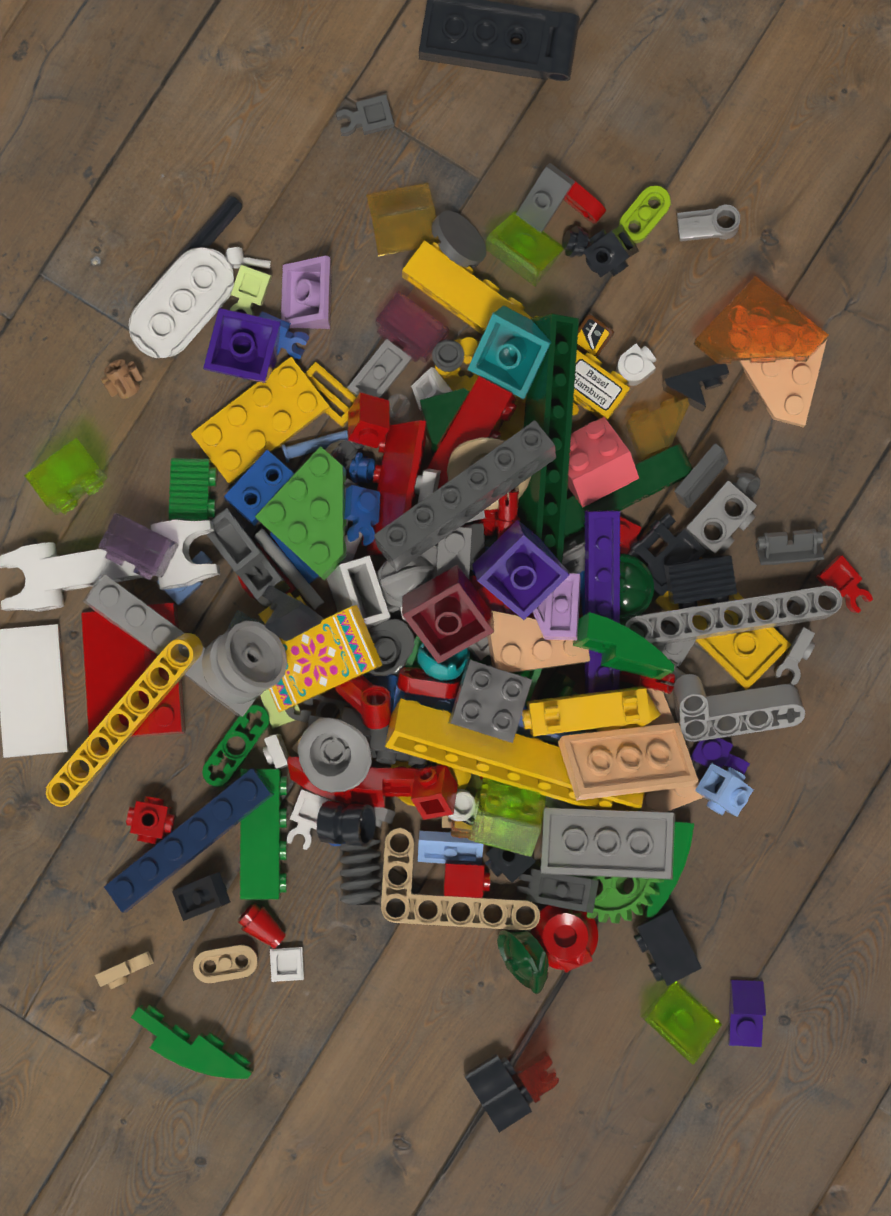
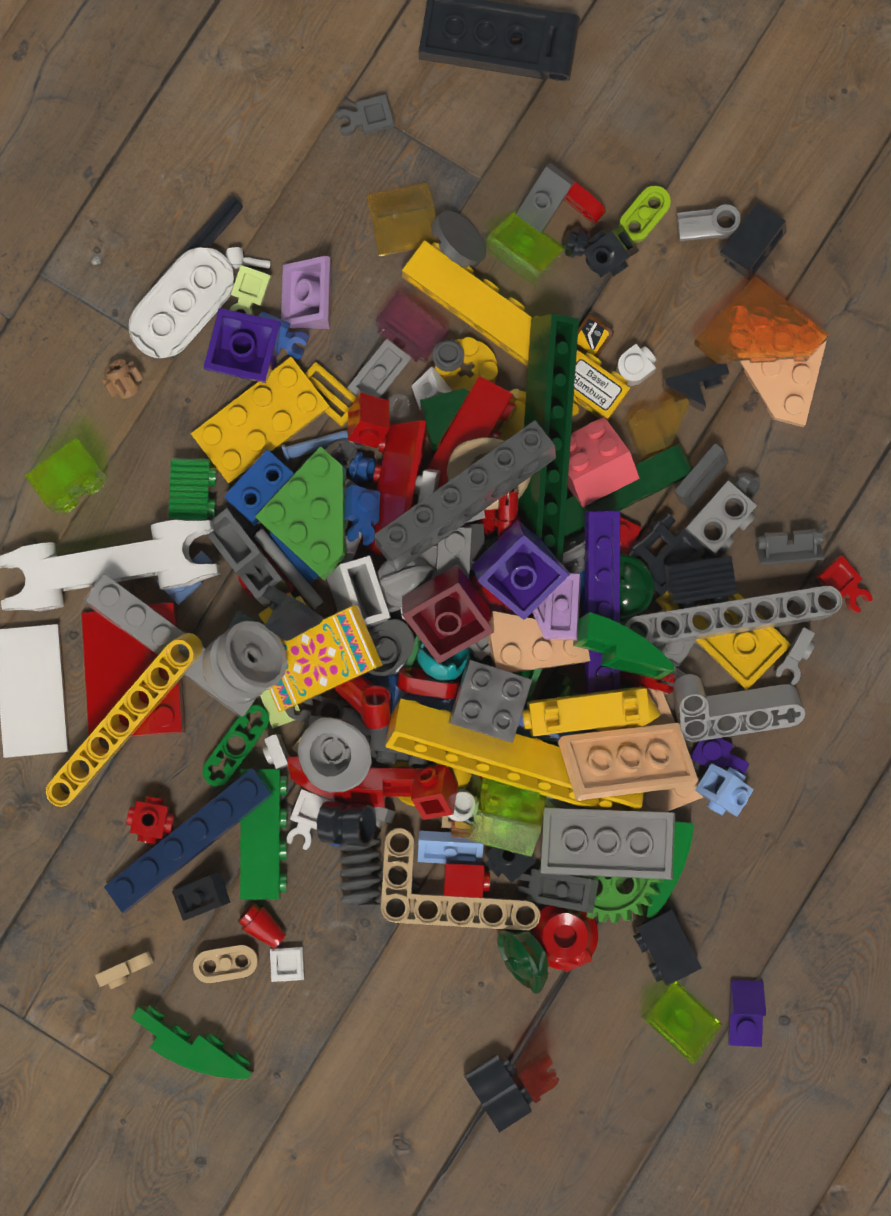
clear purple brick [99,513,179,580] -> none
teal slope [467,305,551,399] -> none
none -> black hinge [720,202,787,281]

